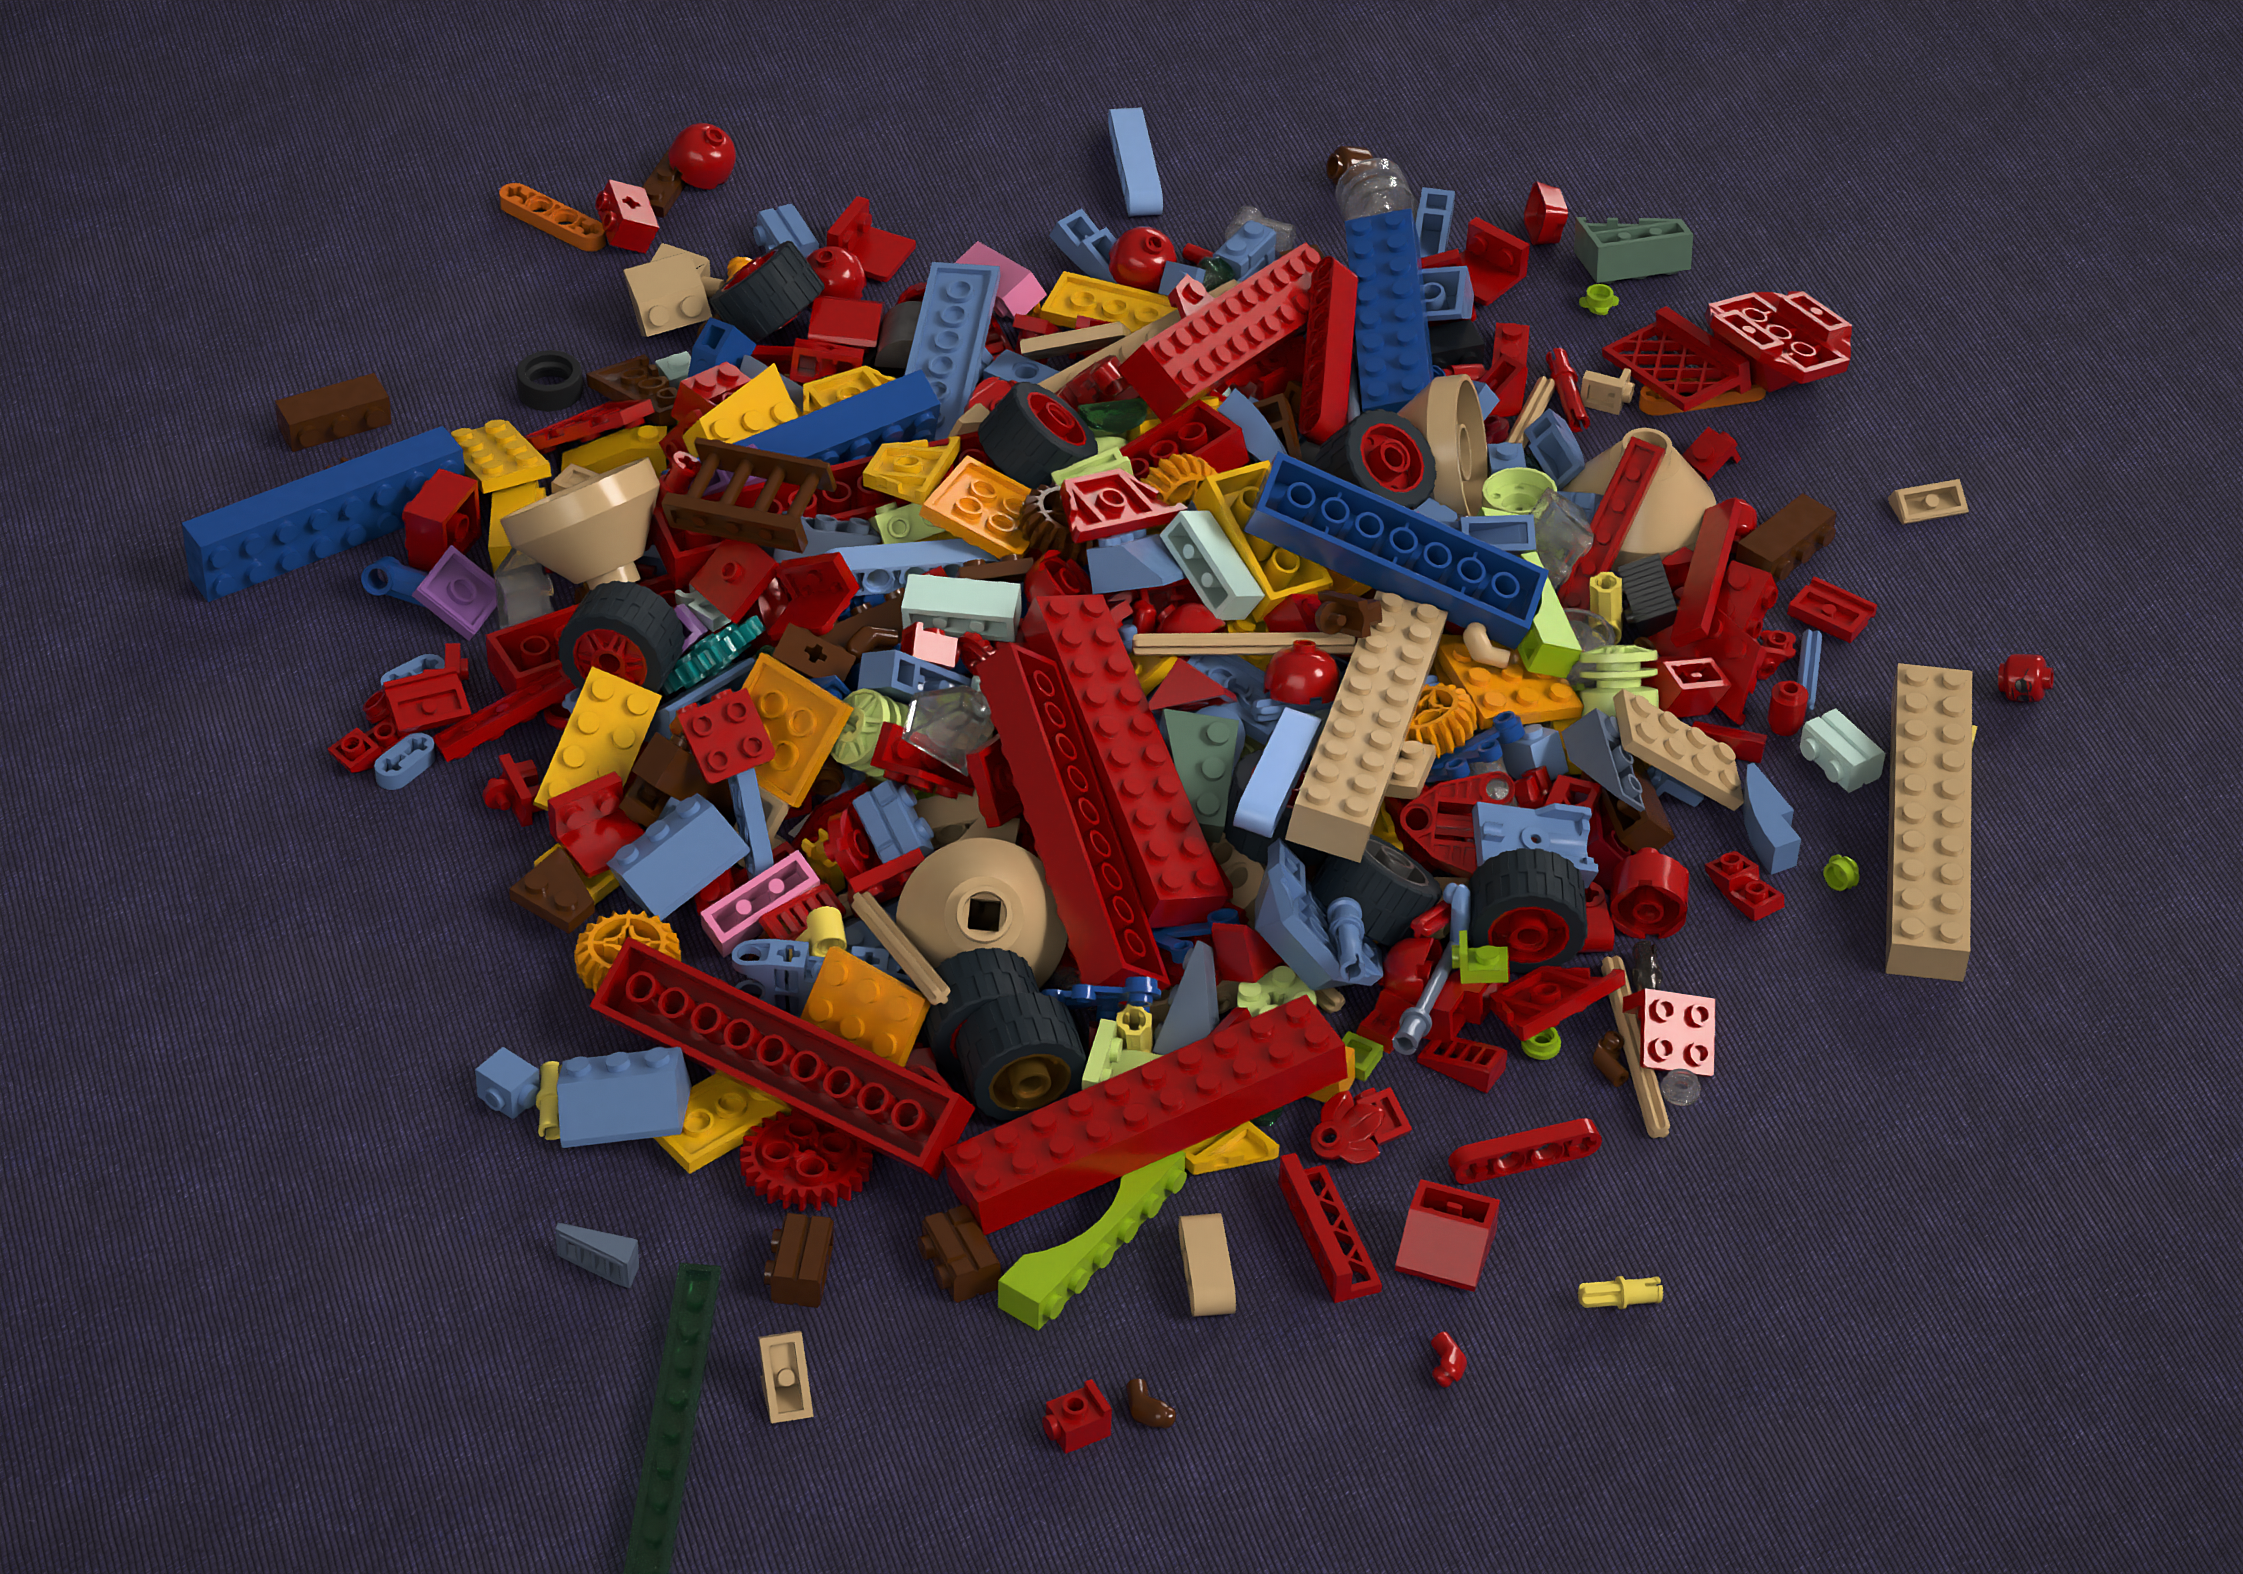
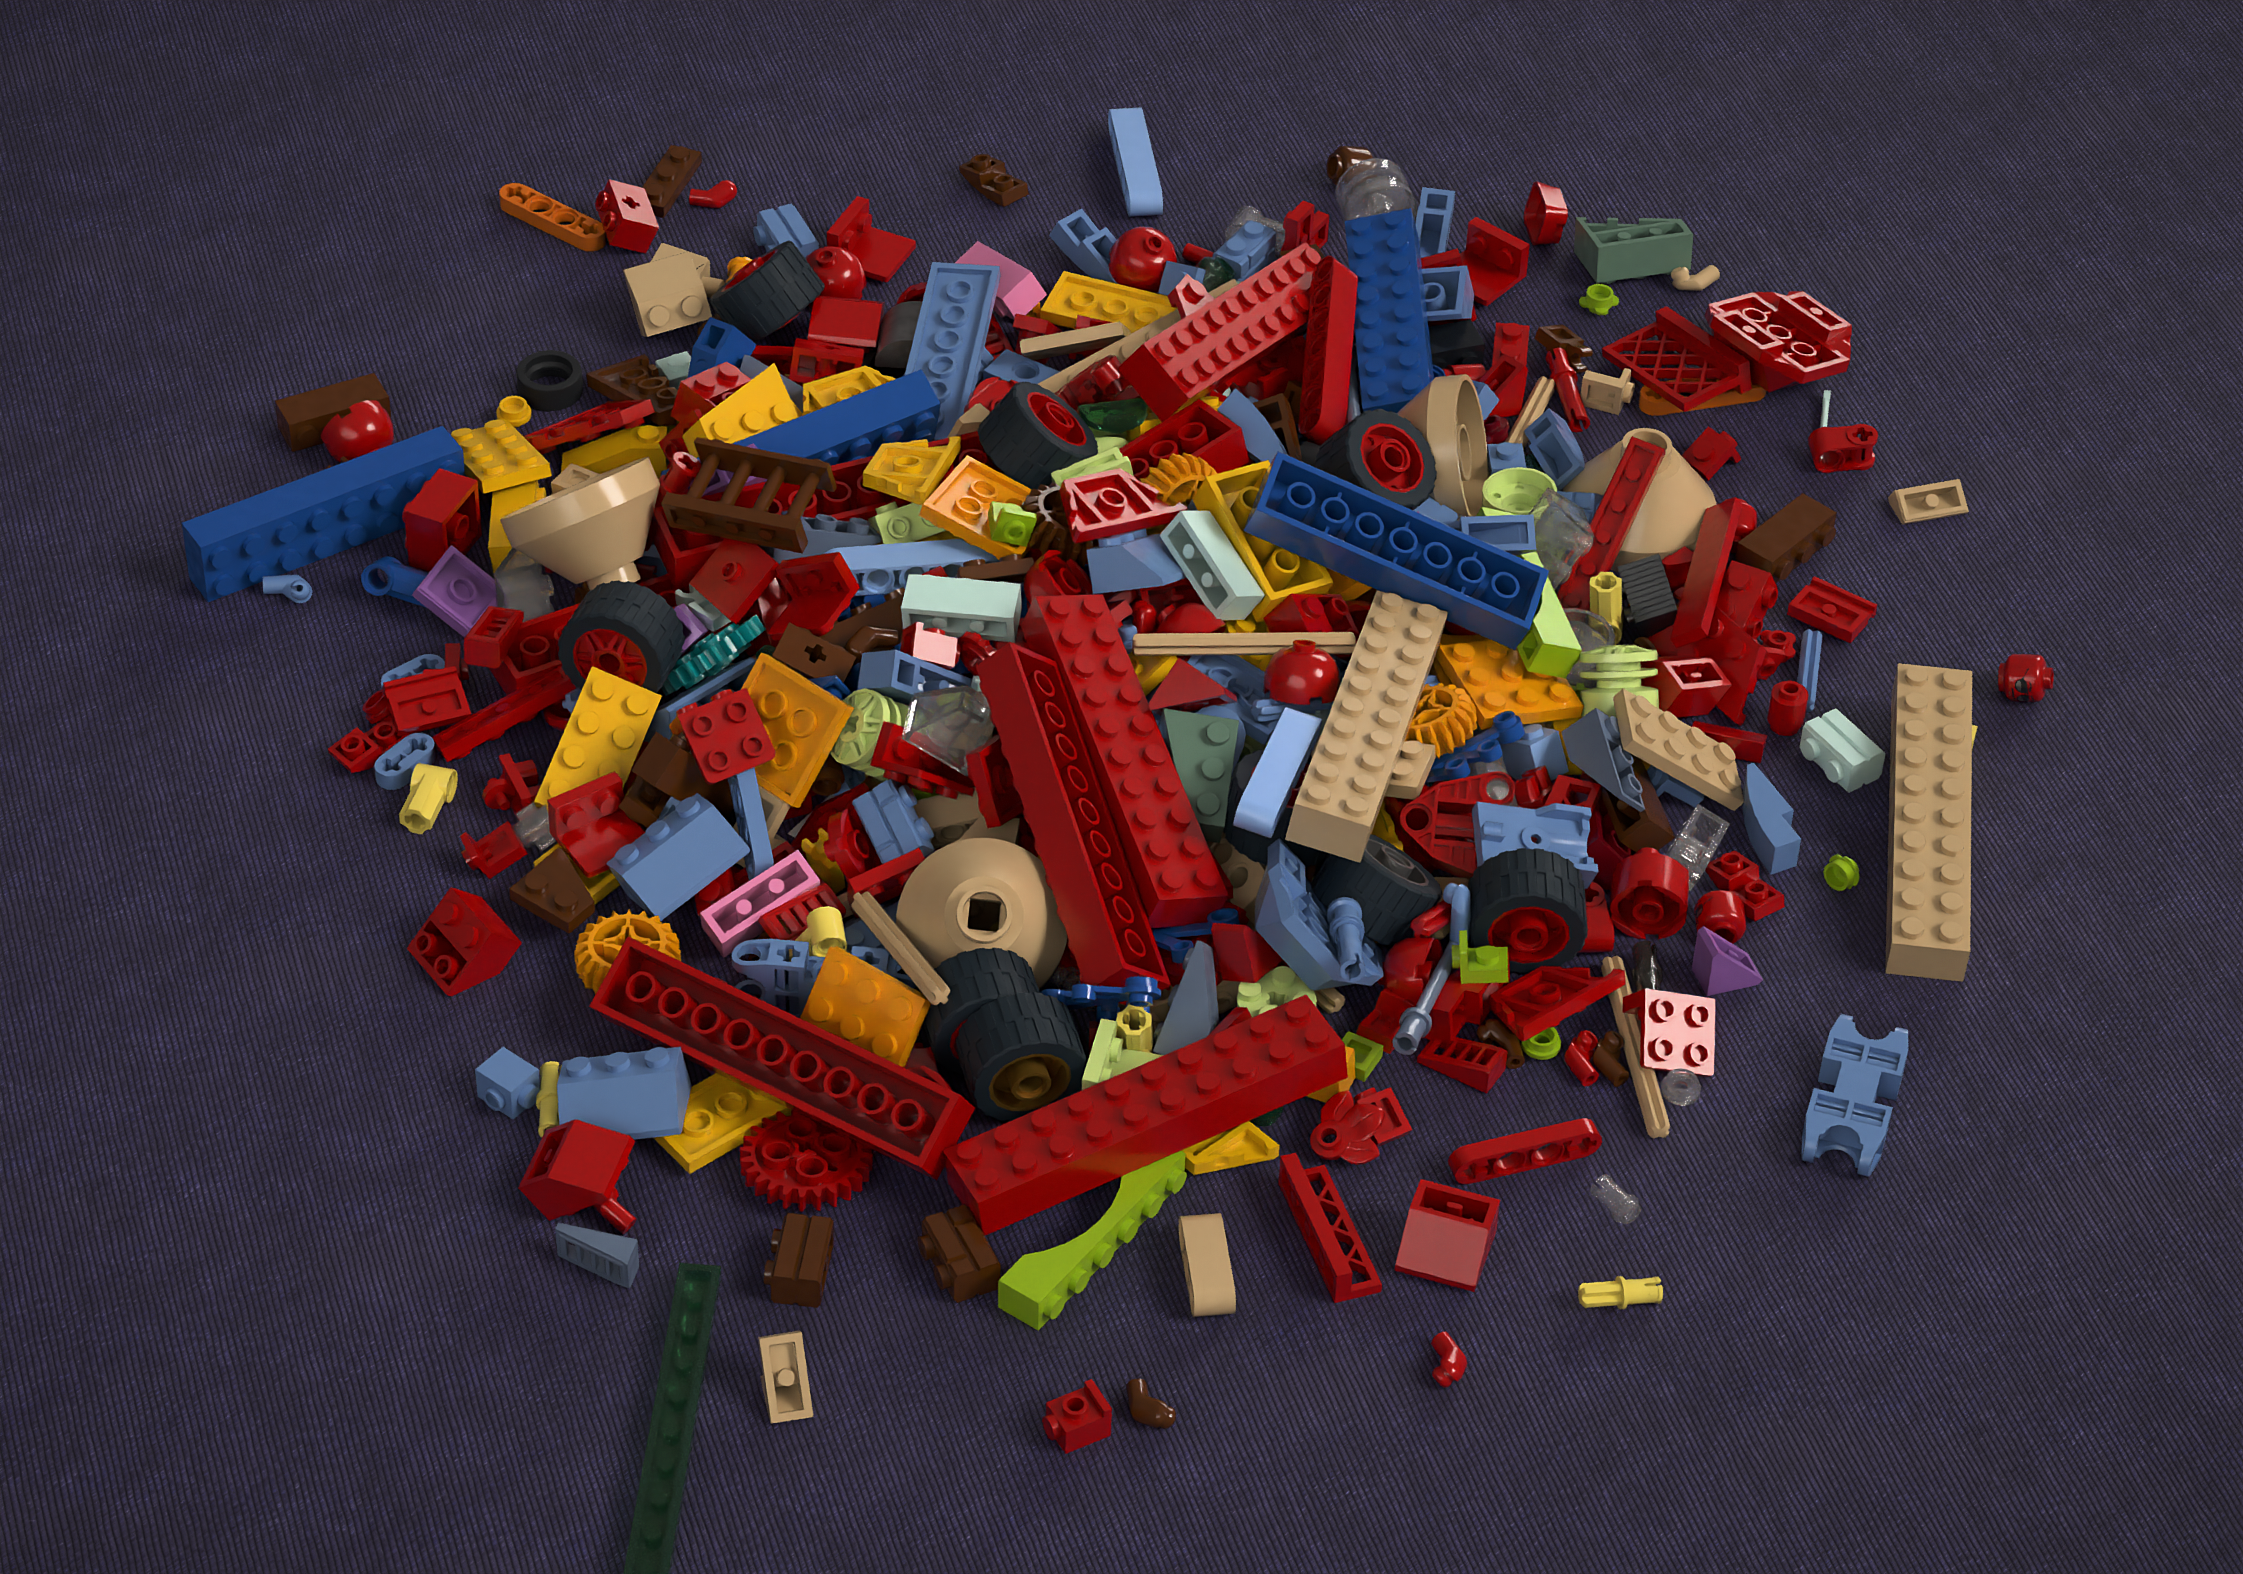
red cylinder [668,123,736,190] -> none
reddish brown hips [1315,590,1383,638] -> none
tan arm [1463,622,1511,669] -> none
none -> medium blue arm [263,575,312,603]
none -> red cylinder [321,400,394,463]
none -> light yellow piece [399,763,458,834]
none -> red slope [407,887,522,996]
none -> red bracket [460,821,528,879]
none -> red slope [464,606,524,668]
none -> yellow plate [496,396,532,427]
none -> clear gear [513,802,556,851]
none -> red slope [518,1119,635,1221]
none -> red arm [592,1188,637,1234]
none -> red arm [689,180,737,209]
none -> reddish brown slope [959,154,1029,207]
none -> lime bracket [988,501,1037,547]
none -> red plate [1281,200,1329,251]
none -> reddish brown arm [1477,1019,1525,1069]
none -> reddish brown plate [1535,324,1593,373]
none -> red arm [1564,1030,1599,1087]
none -> clear pin [1590,1174,1641,1224]
none -> clear brick [1665,804,1730,892]
none -> tan arm [1671,265,1720,291]
none -> medium lavender slope [1692,926,1763,996]
none -> red head [1694,890,1746,944]
none -> medium blue piece [1801,1014,1908,1177]
none -> red piece [1808,424,1878,473]
none -> light aqua hinge [1820,390,1831,428]

